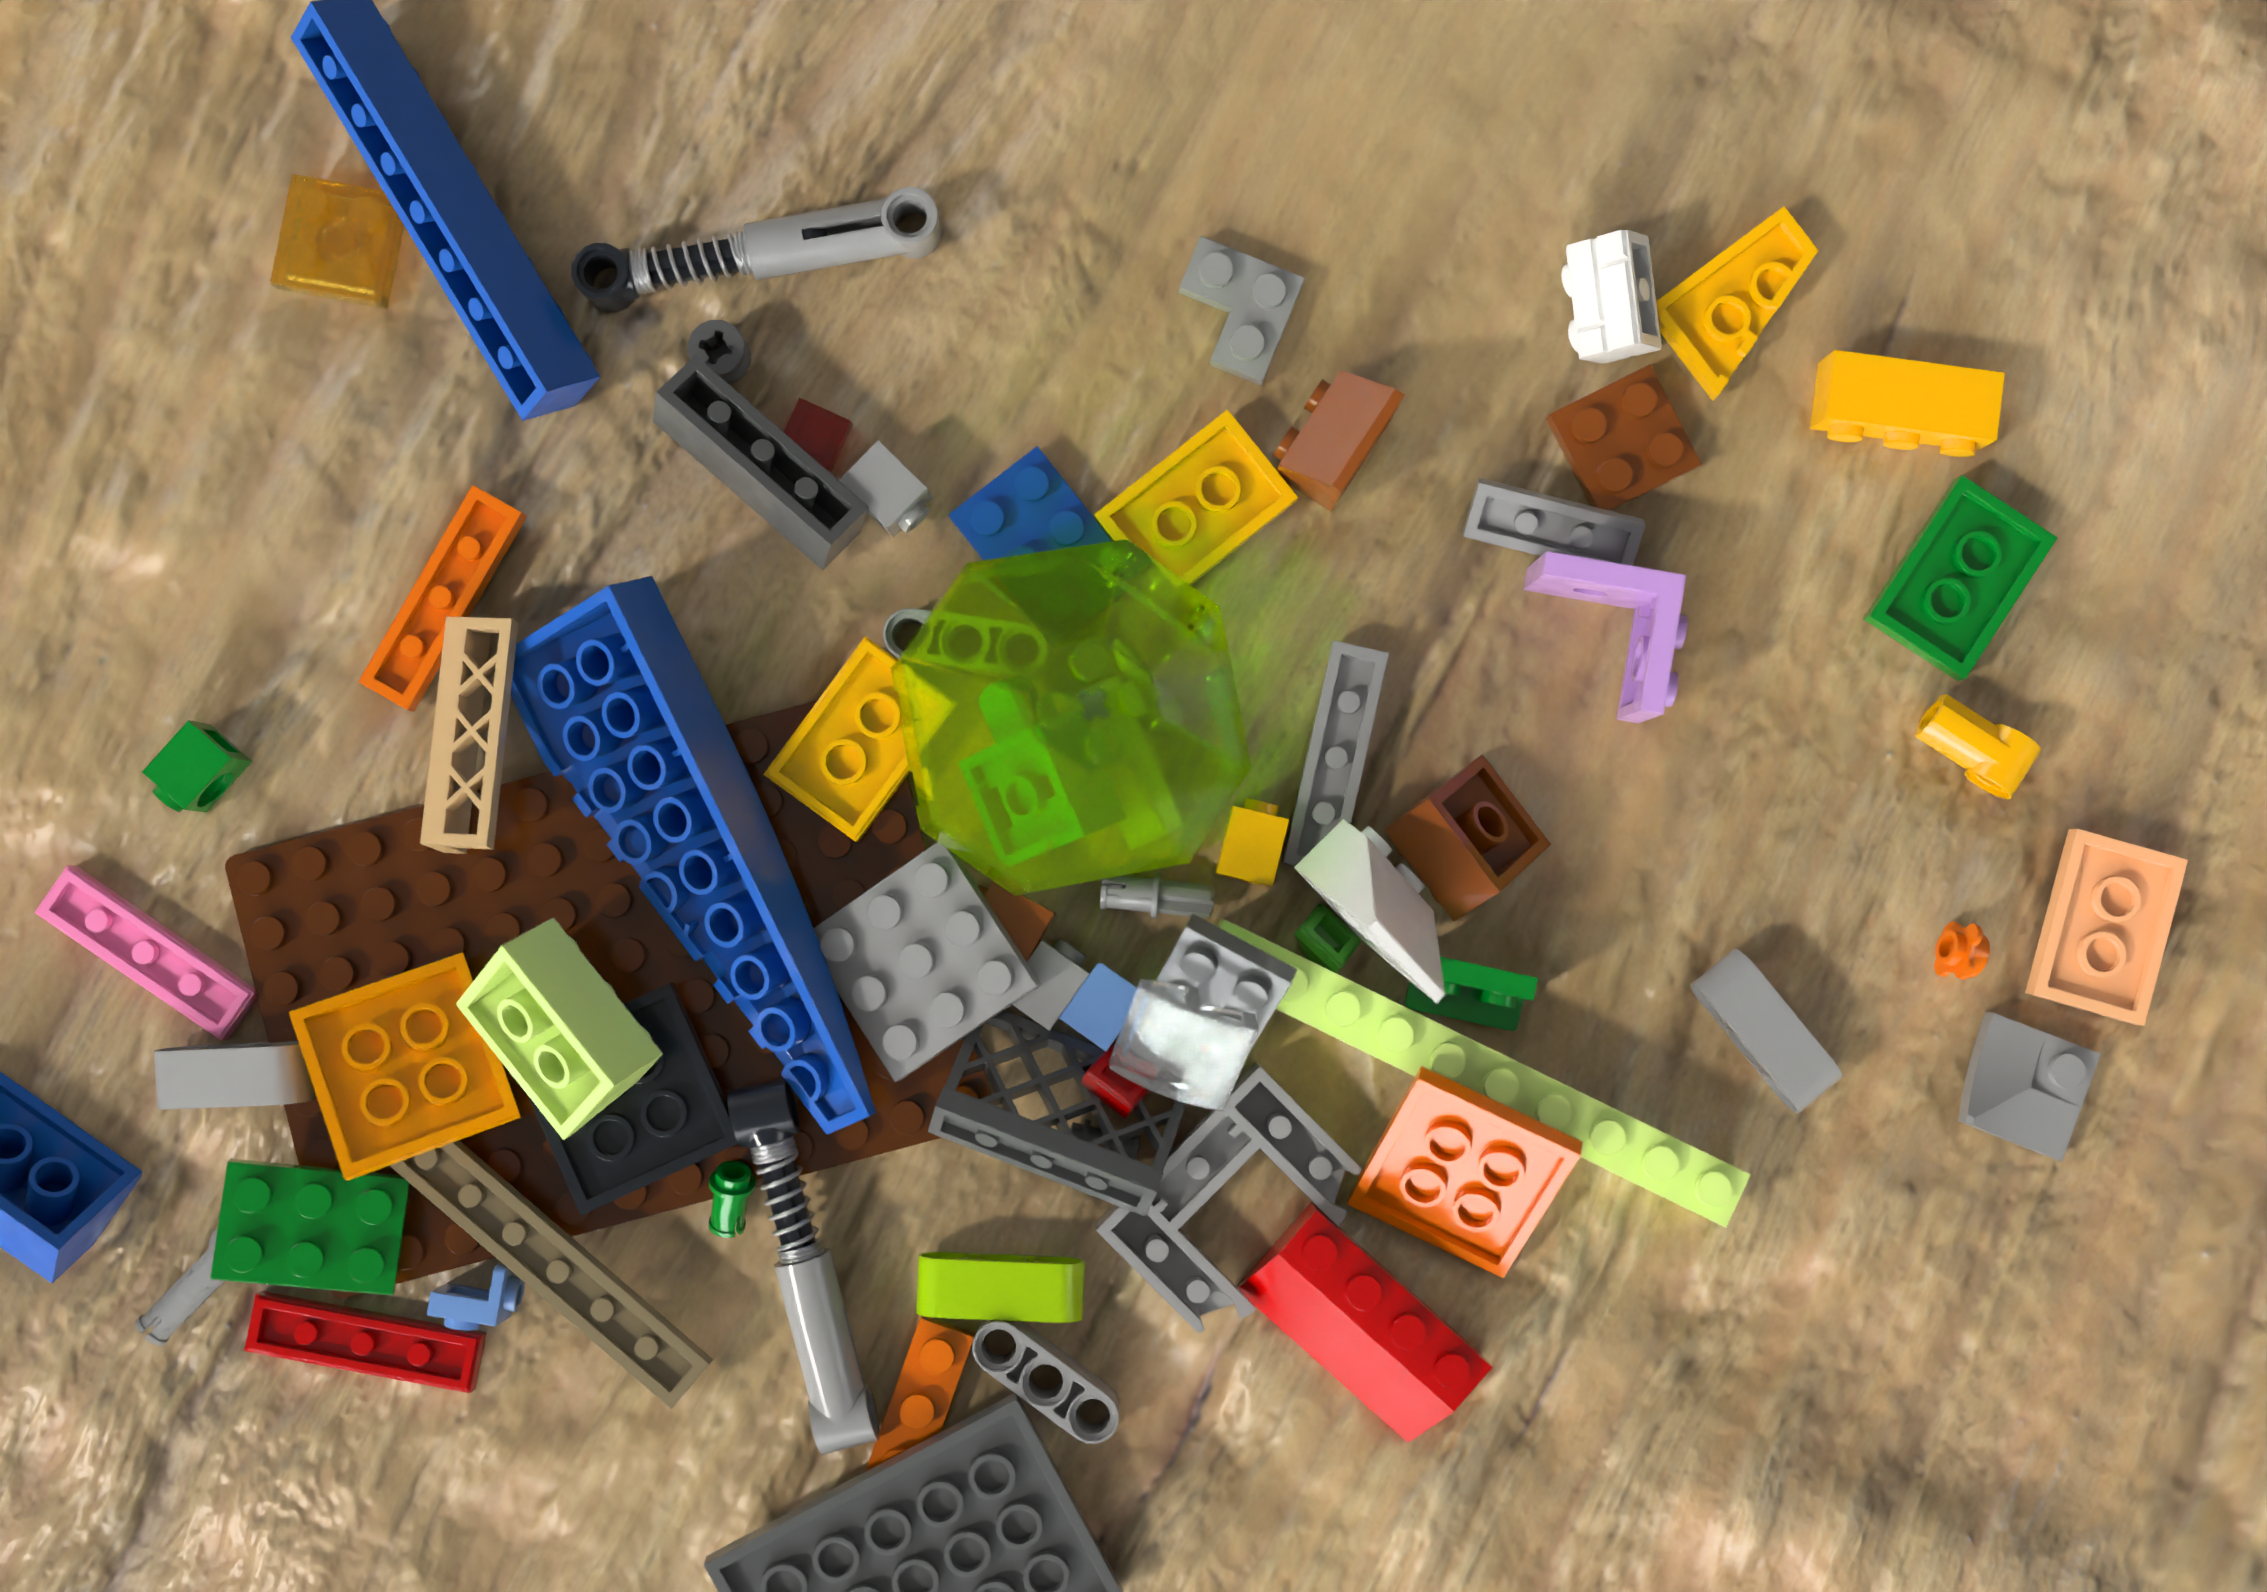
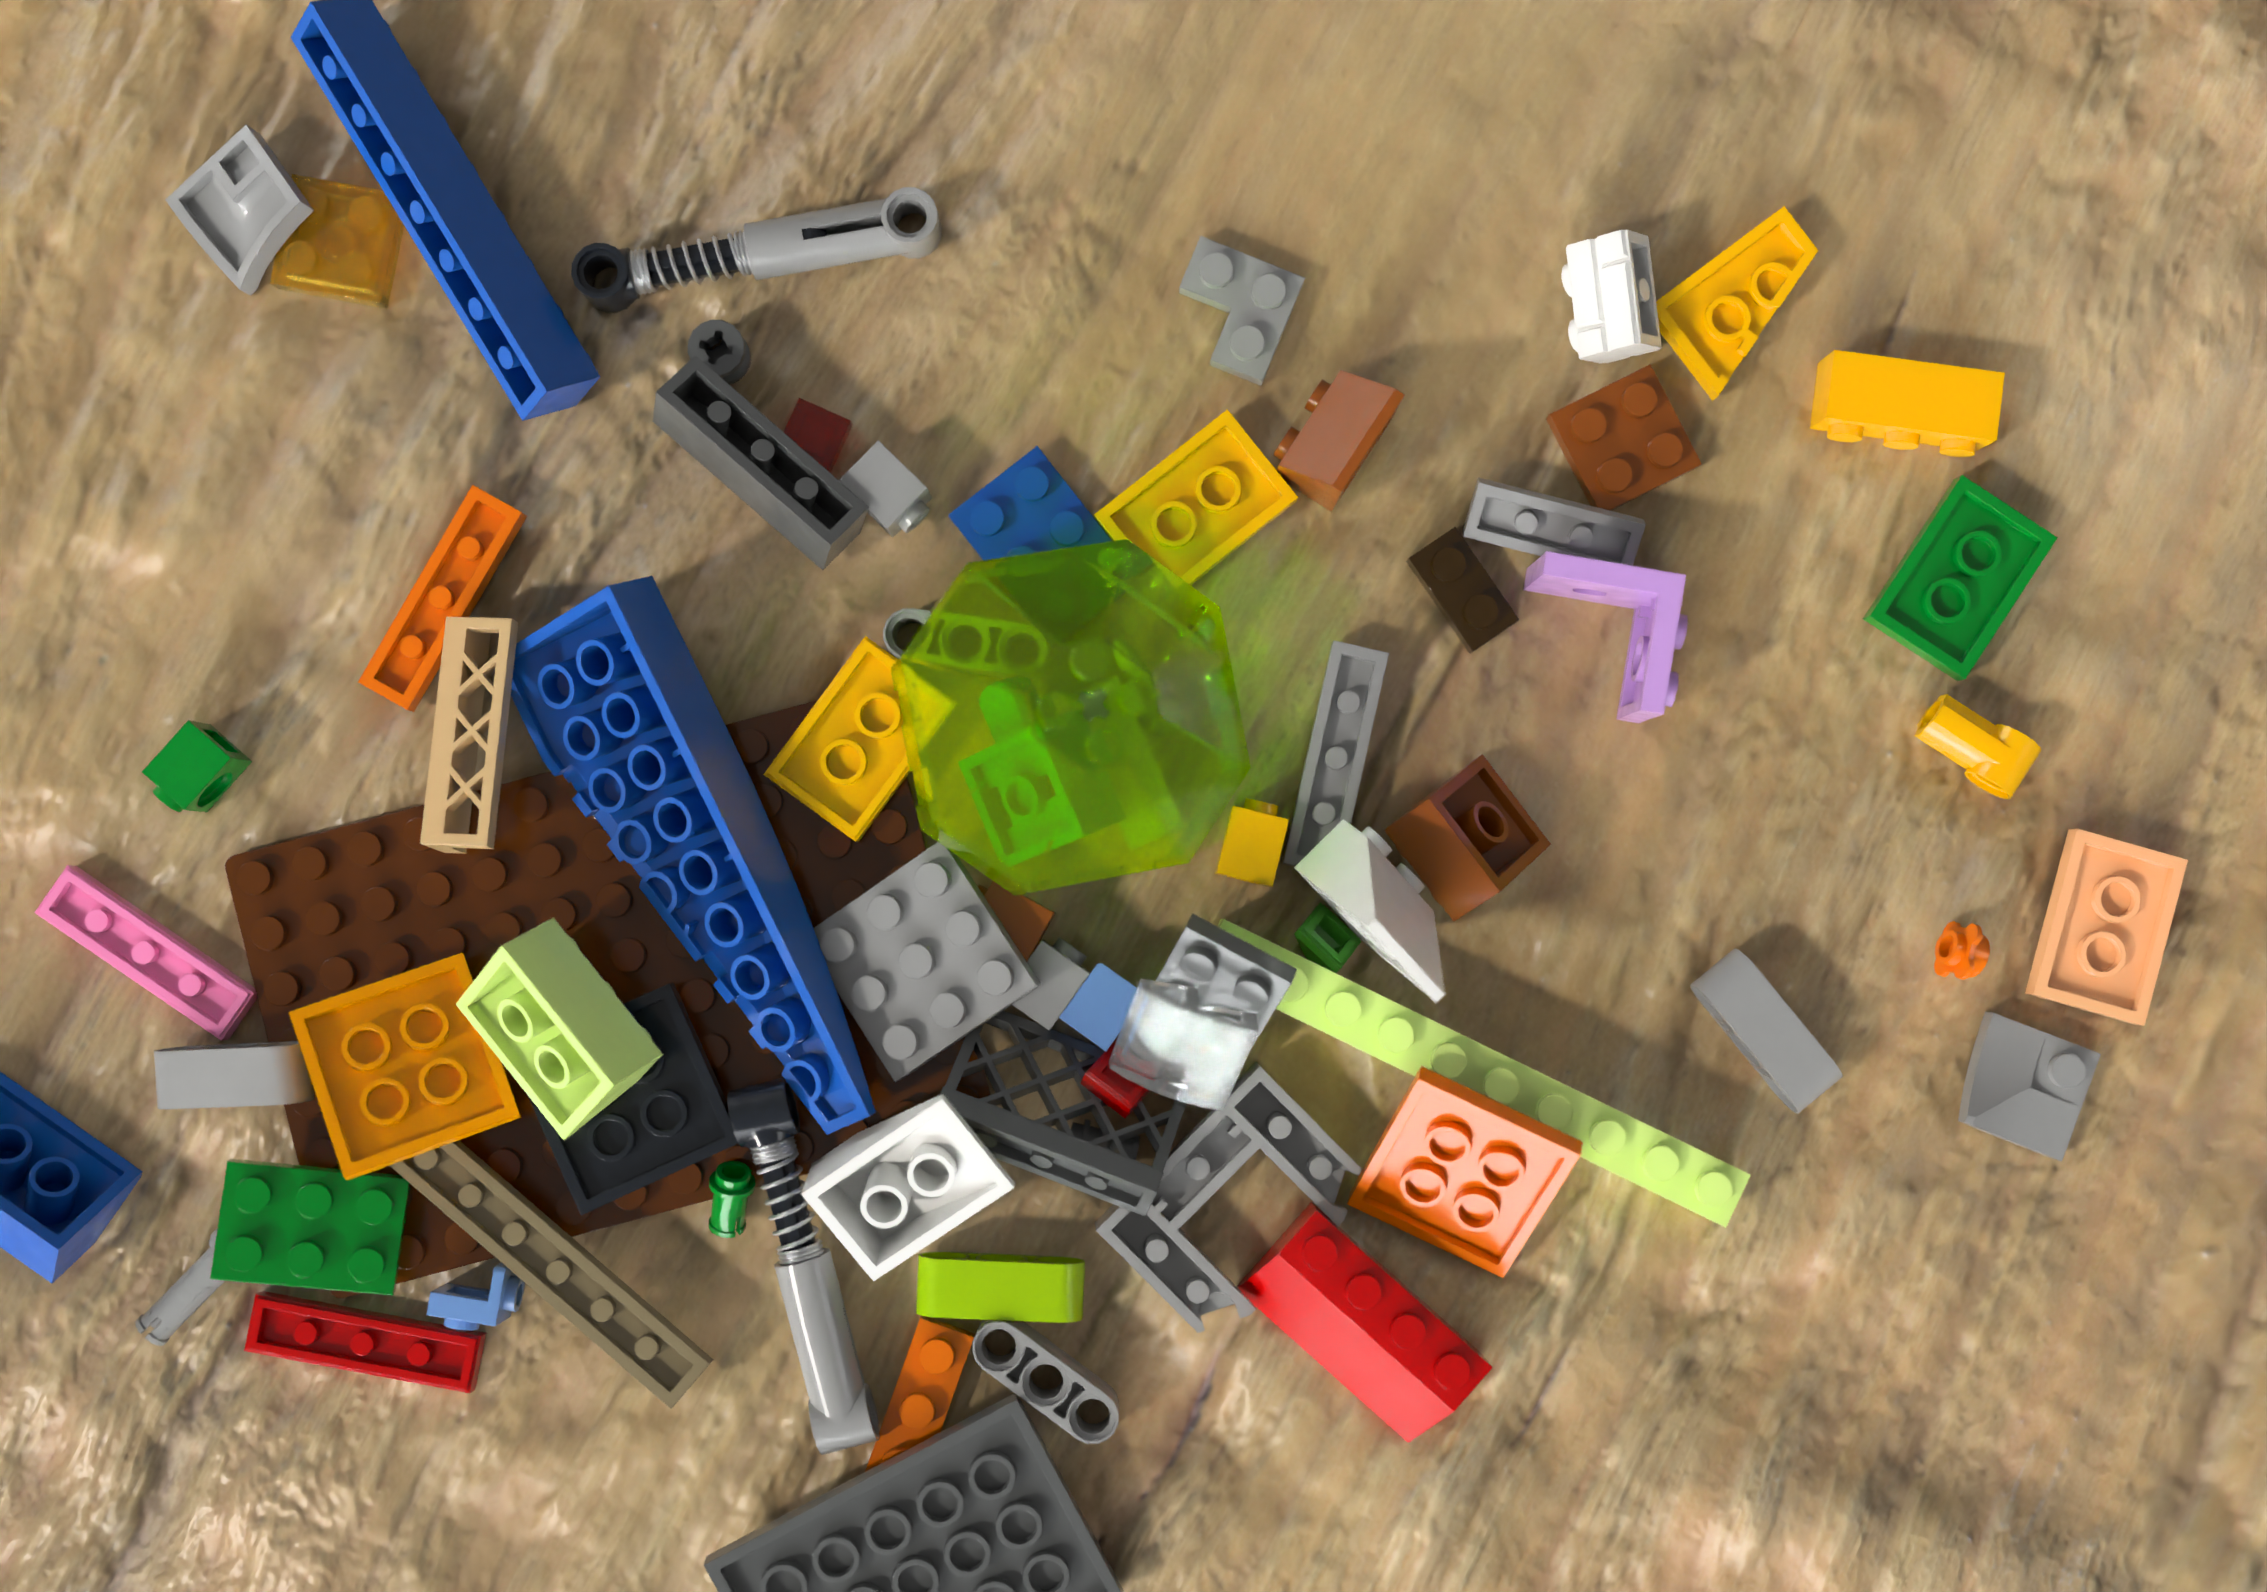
light grey axle [1100,872,1215,919] -> none
green bracket [1404,956,1538,1031] -> none
none -> light grey plate [165,125,314,296]
none -> white slope [801,1094,1015,1281]
none -> dark brown plate [1406,527,1519,654]

